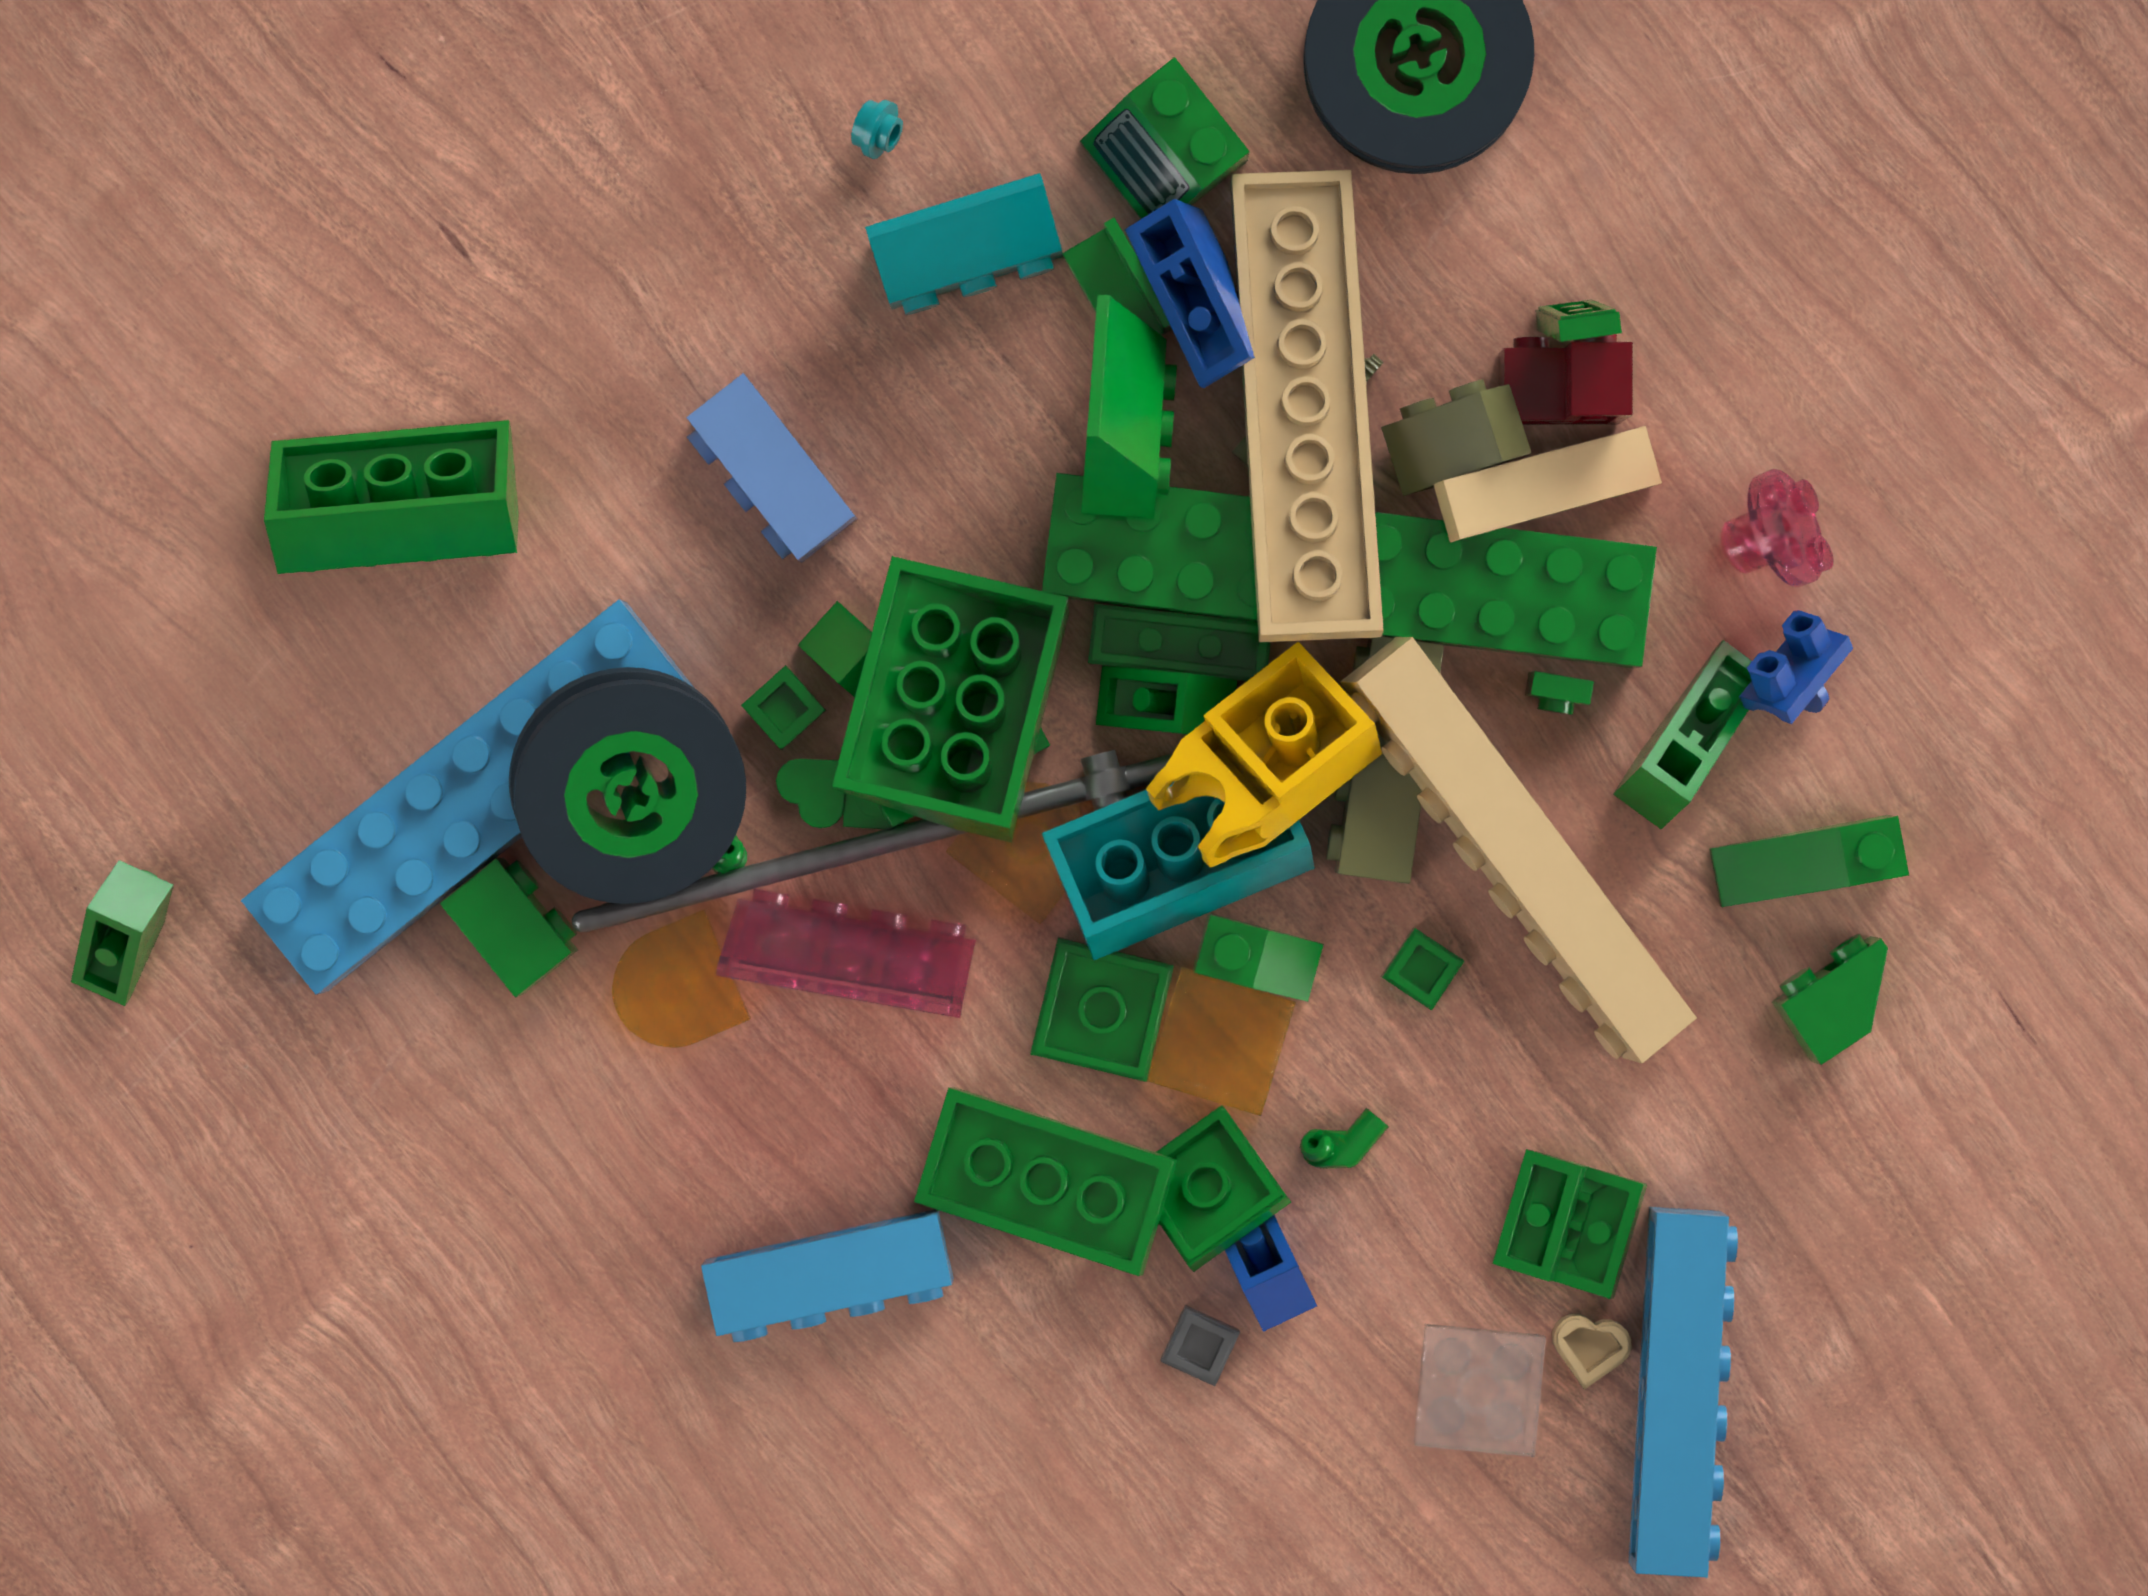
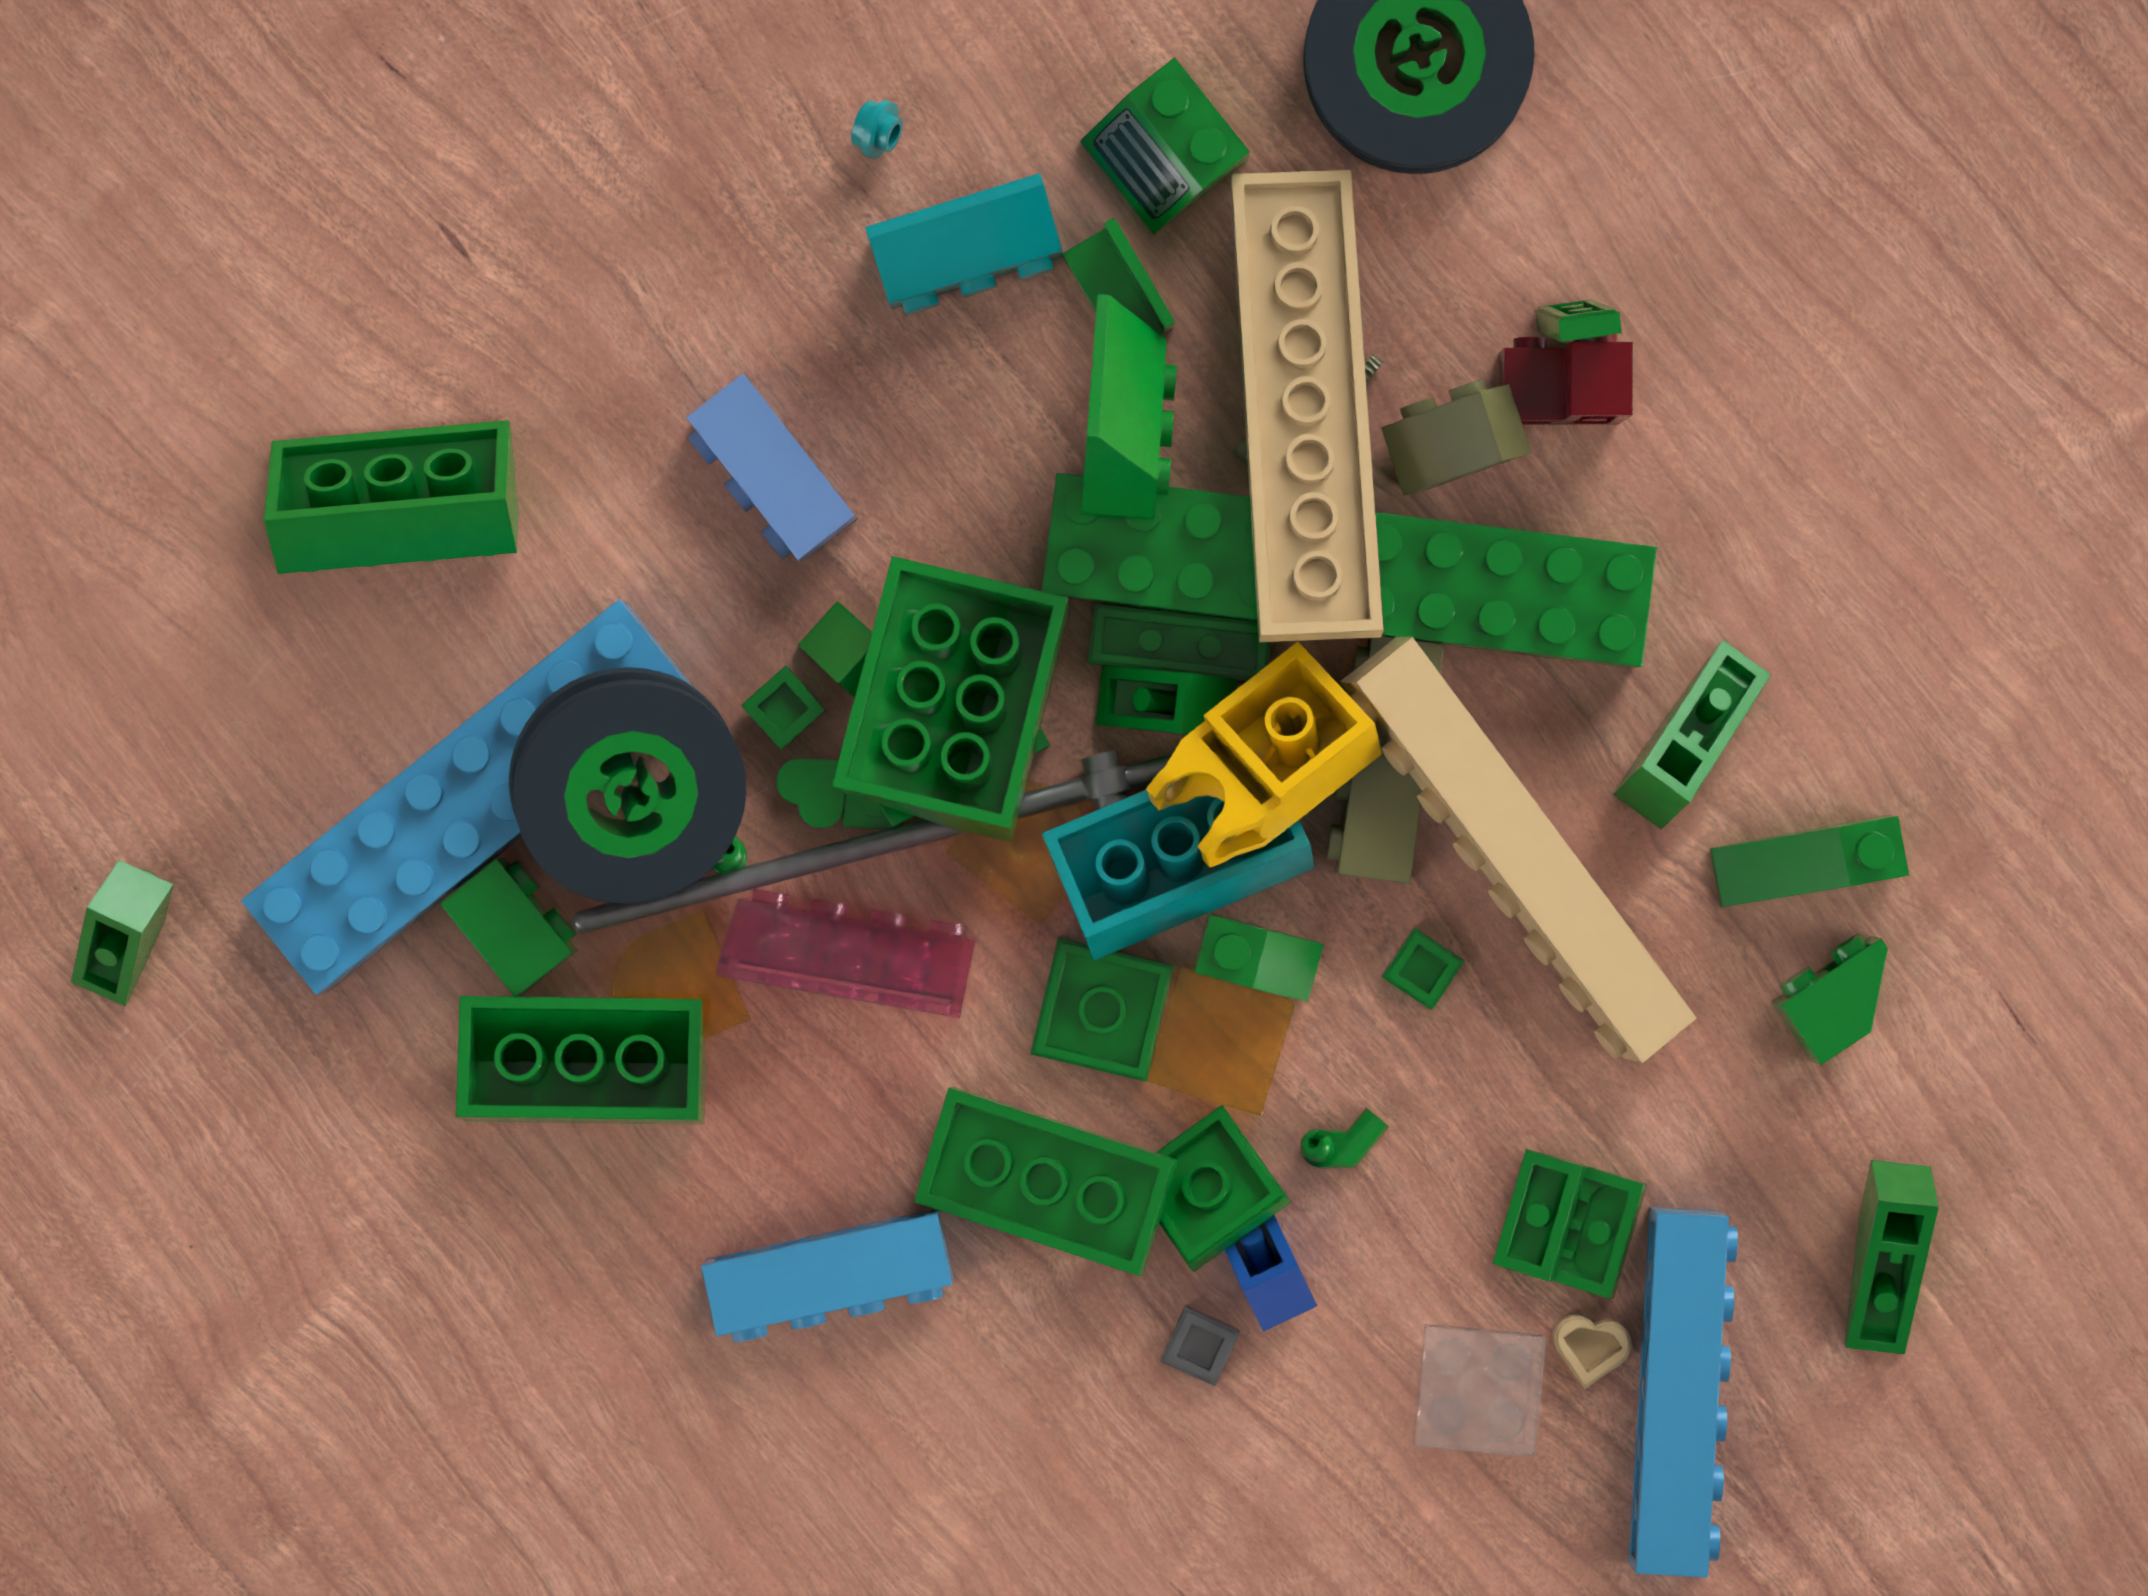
blue slope [1125,199,1255,388] -> none
tan tile [1433,426,1662,542] -> none
green plate [1525,671,1594,715] -> none
clear pink plate [1721,469,1834,587] -> none
blue hips [1739,610,1853,724] -> none
none -> green slope [456,996,706,1125]
none -> green slope [1844,1160,1939,1354]

